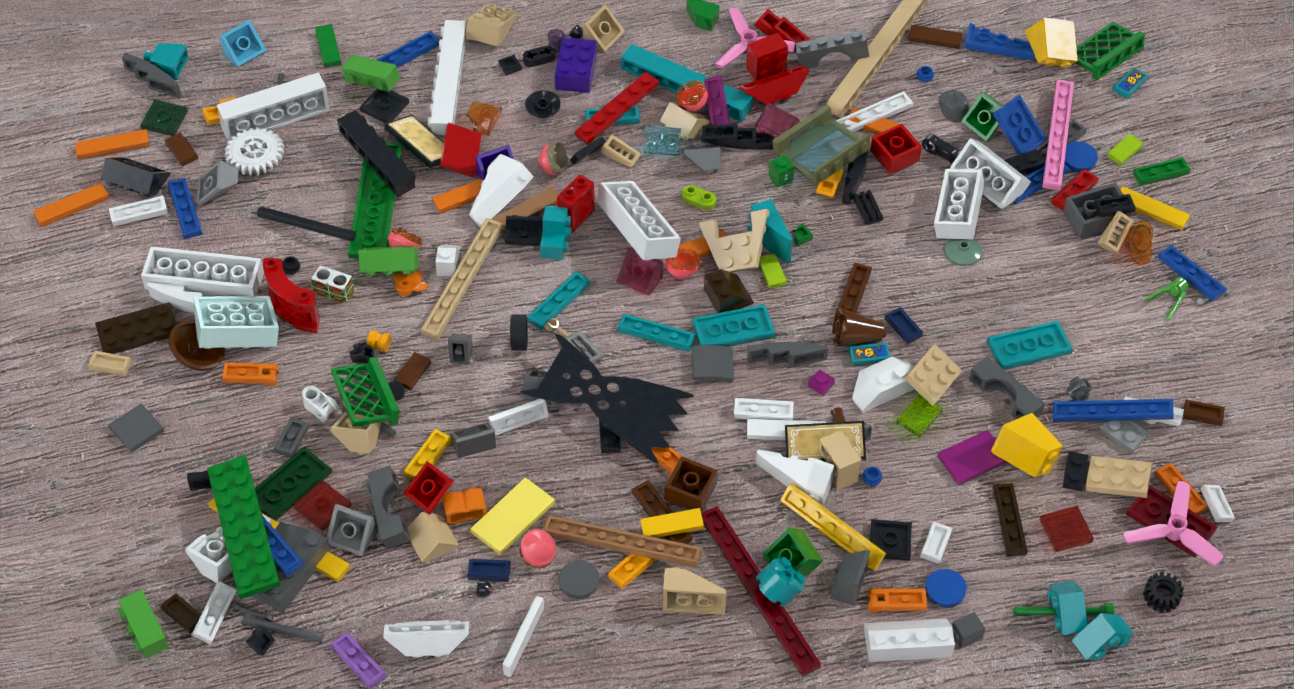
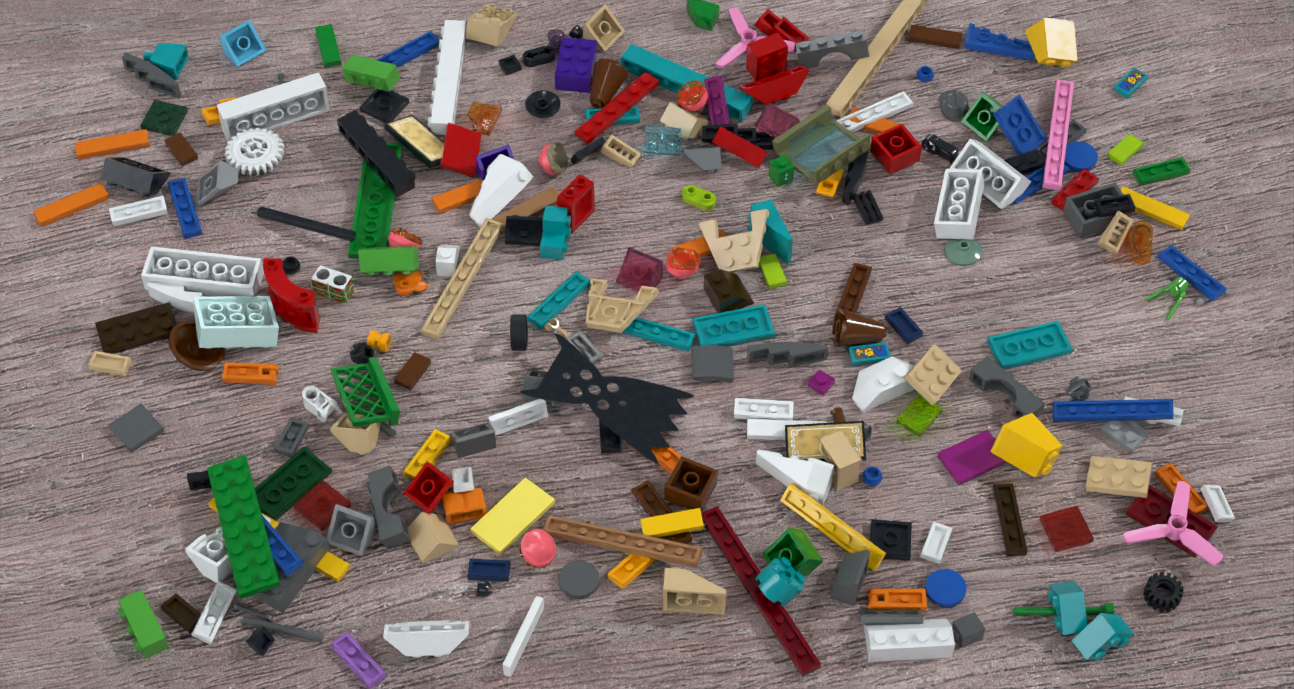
black tile [388,381,405,401] -> none
dark grey slope [448,333,473,365] -> none
white brick [596,181,681,260] -> none
green tile [795,223,813,246] -> none
black plate [1062,451,1089,492] -> none
green fence [1075,22,1145,80] -> none
reddish brown tile [1182,399,1225,426] -> none
none -> white tile [452,467,474,493]
none -> tan wing [586,278,659,333]
none -> reddish brown cone [589,58,628,109]
none -> red tile [712,126,768,168]
none -> dark grey tile [858,609,923,624]

